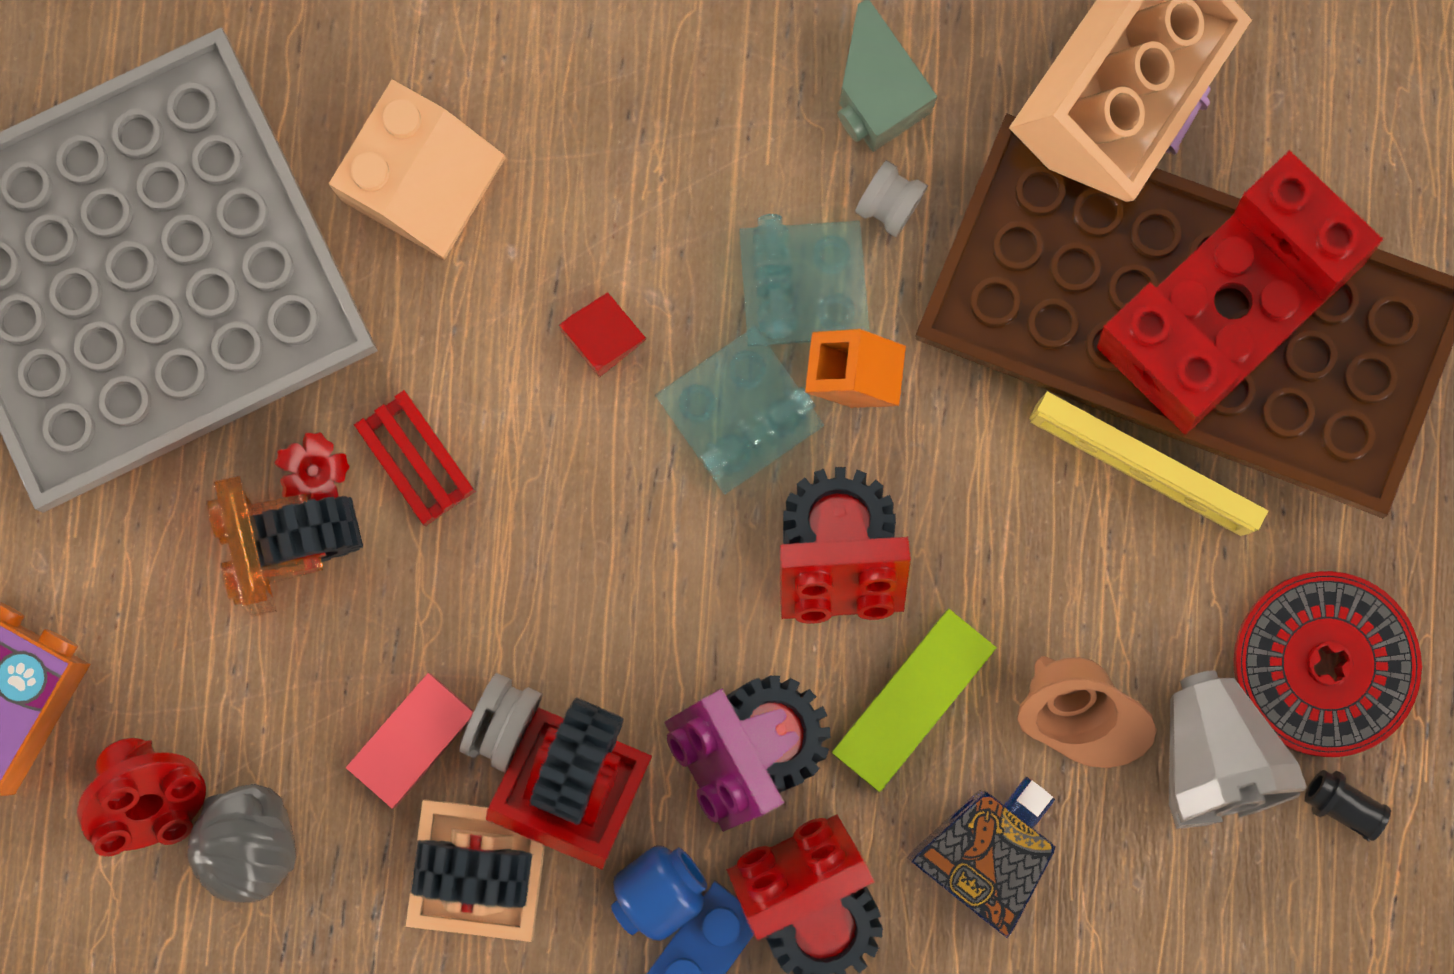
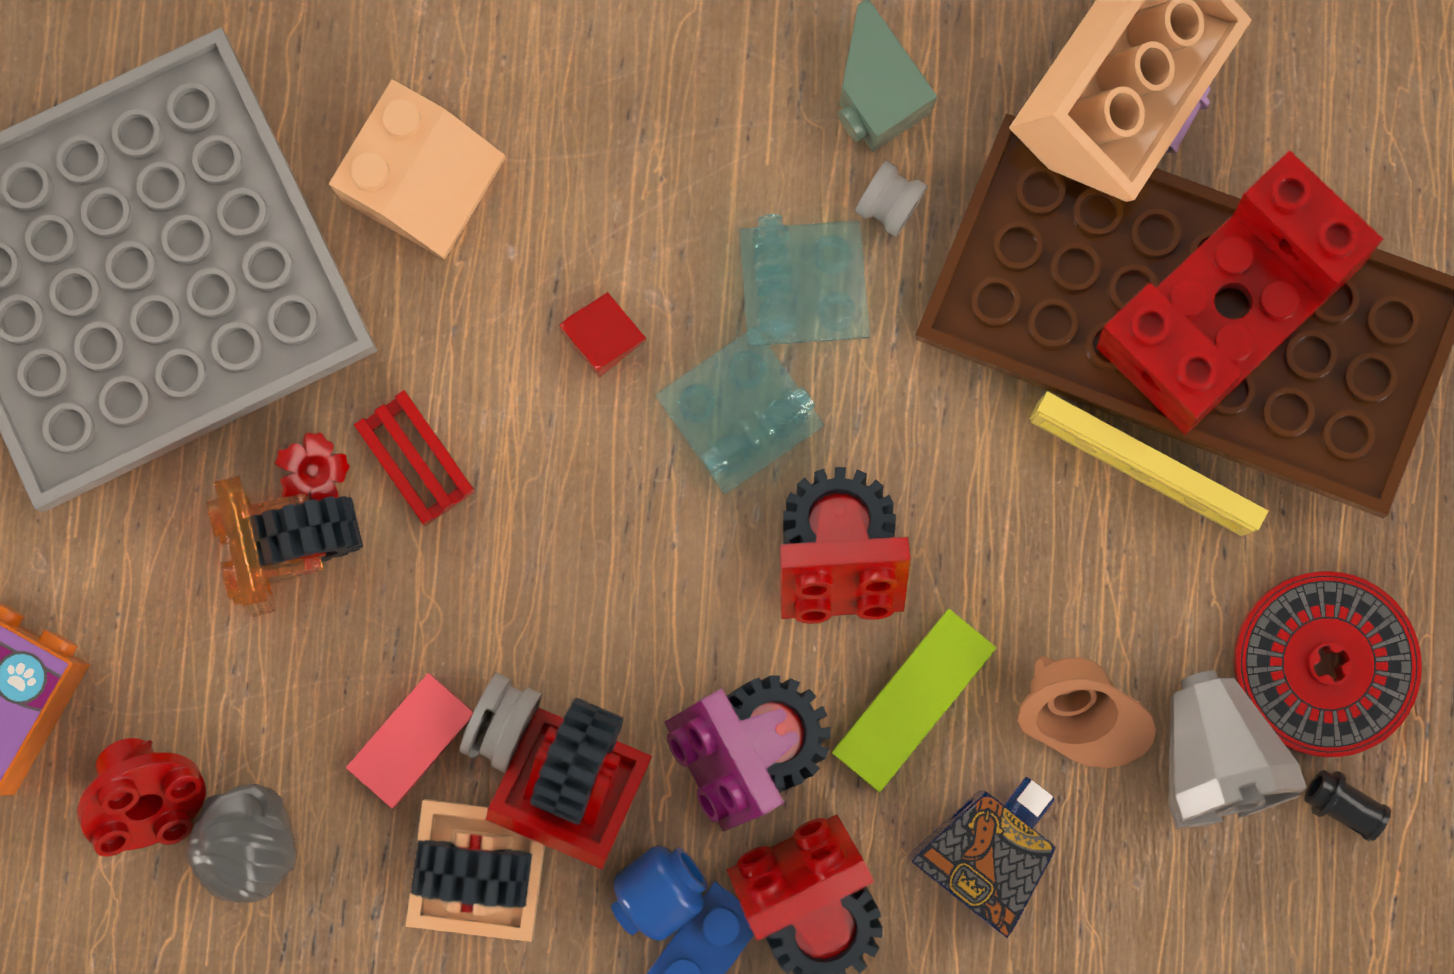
orange brick [805,329,906,408] -> none

